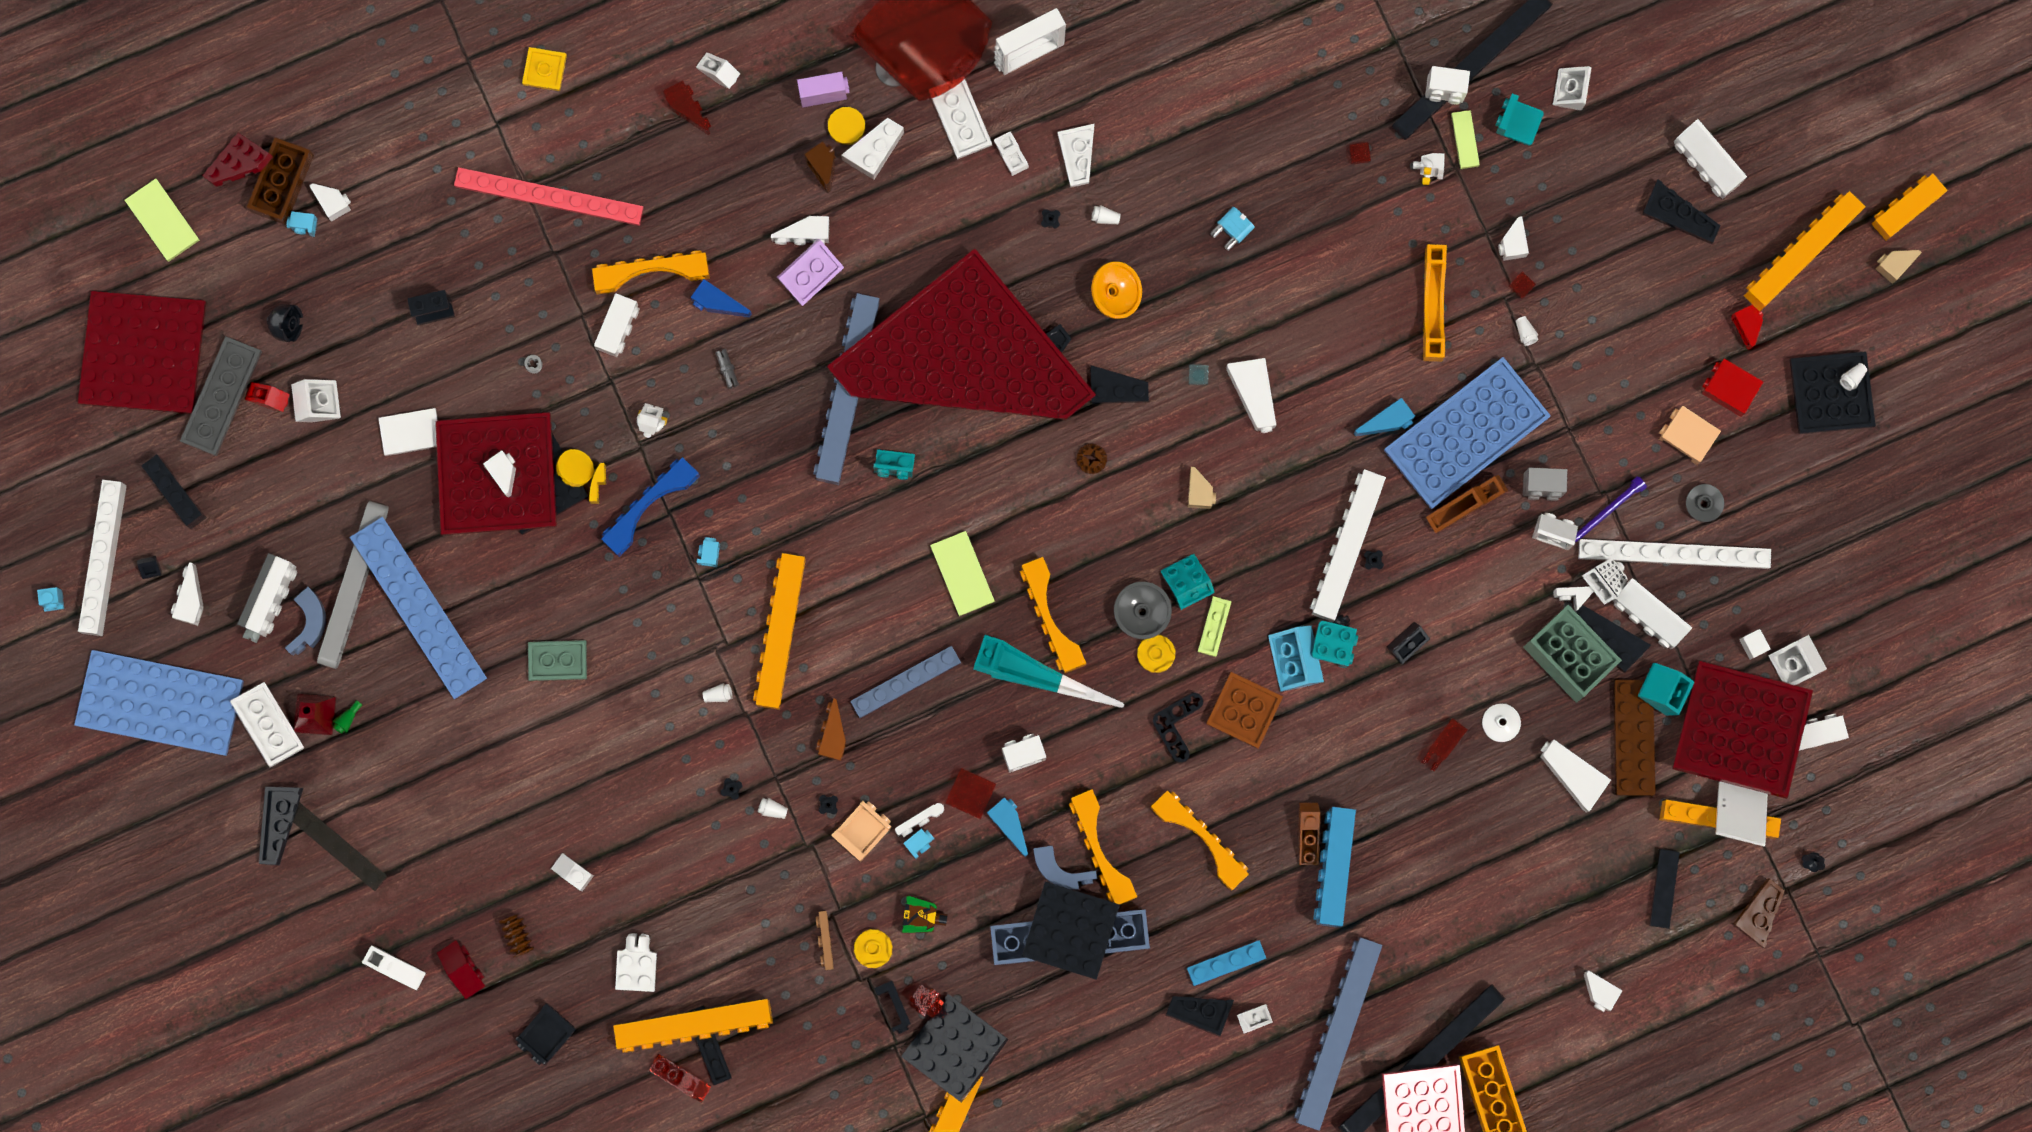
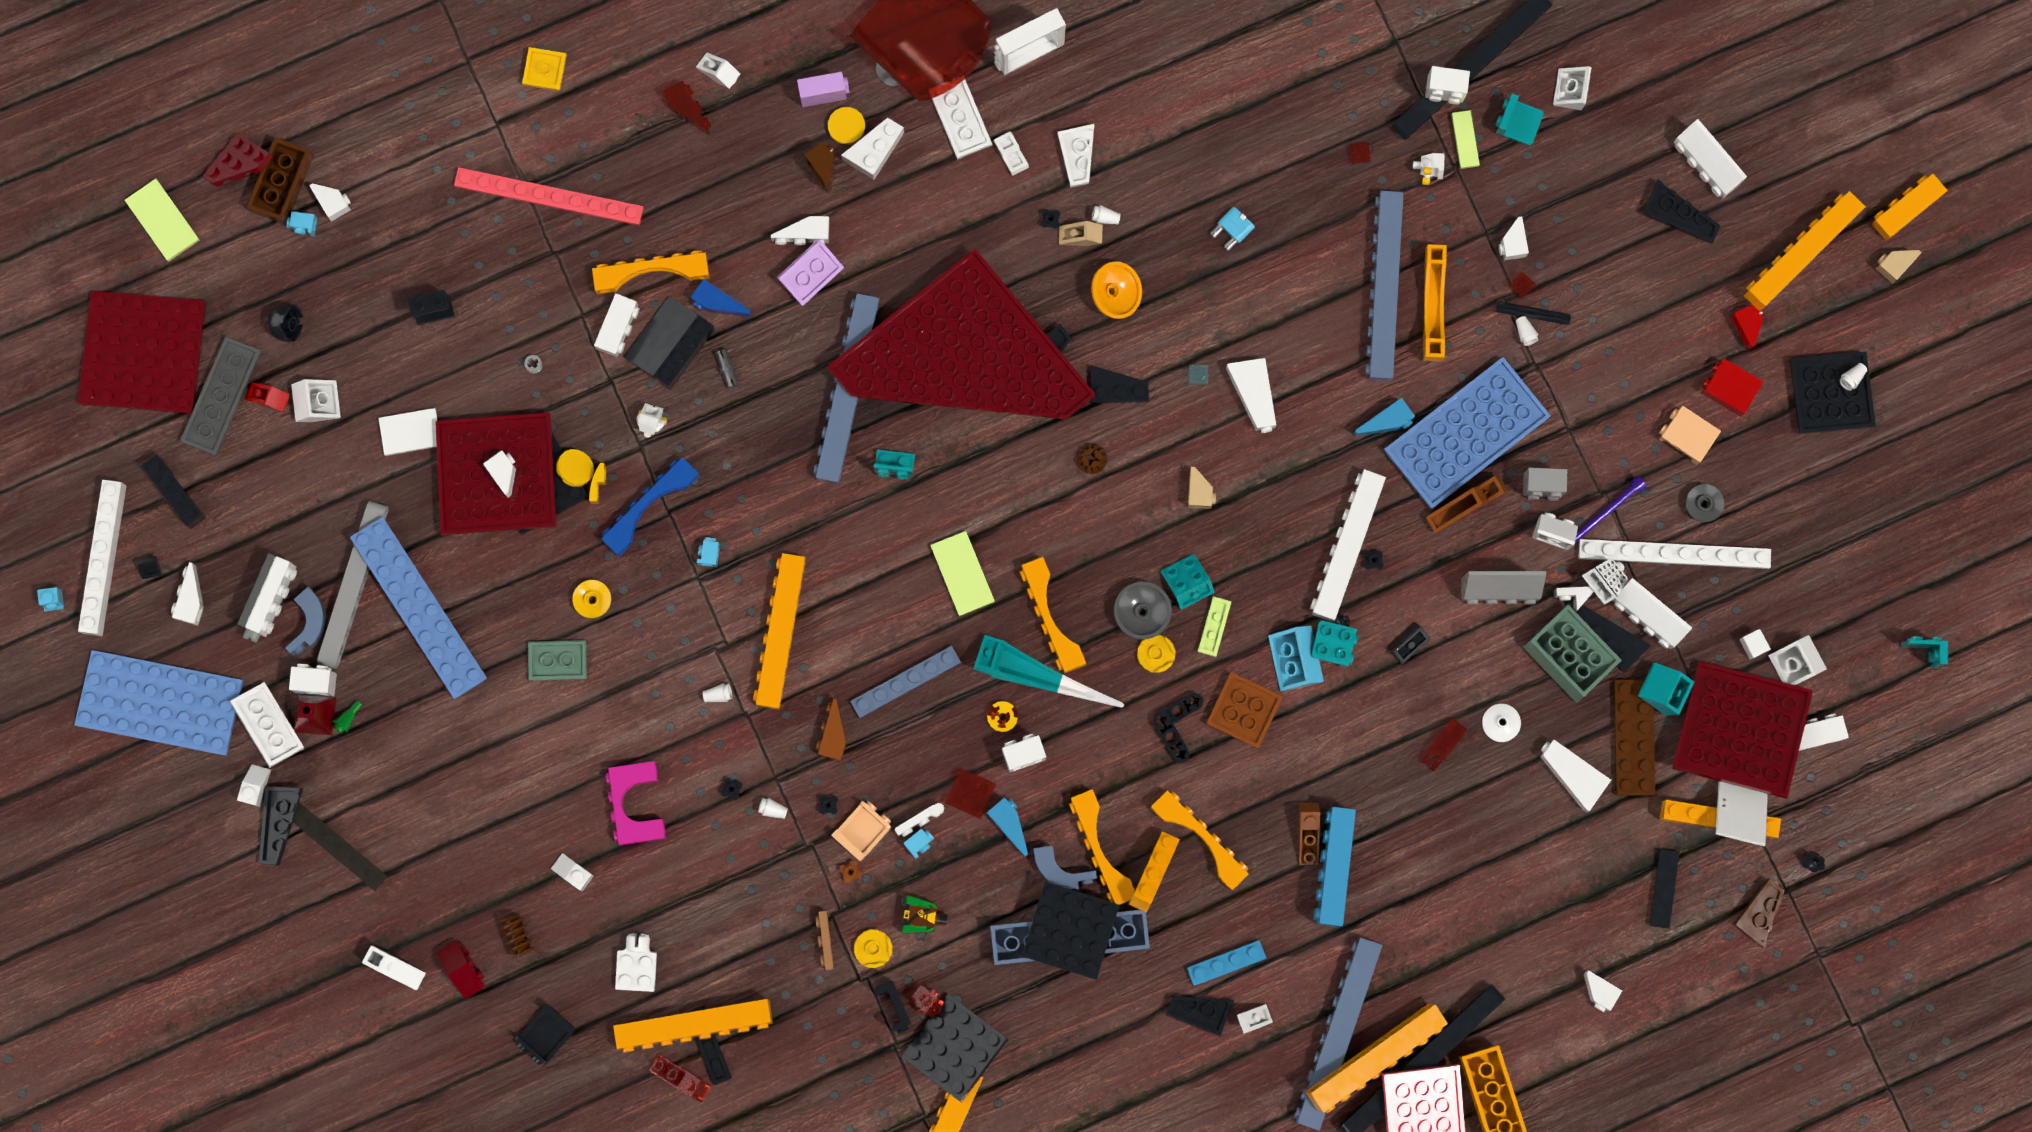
none -> white slope [237,765,271,807]
none -> white brick [289,664,337,697]
none -> yellow dish [573,580,611,618]
none -> dark pink arch [606,761,666,846]
none -> black slope [624,297,715,391]
none -> dark orange plate [839,861,862,883]
none -> yellow piece [987,701,1018,733]
none -> tan slope [1059,221,1103,246]
none -> light orange arch [1129,831,1180,913]
none -> light orange brick [1305,1003,1448,1113]
none -> sand blue brick [1365,191,1403,382]
none -> light grey slope [1461,571,1546,605]
none -> black axle [1496,302,1571,325]
none -> teal bracket [1901,636,1948,668]

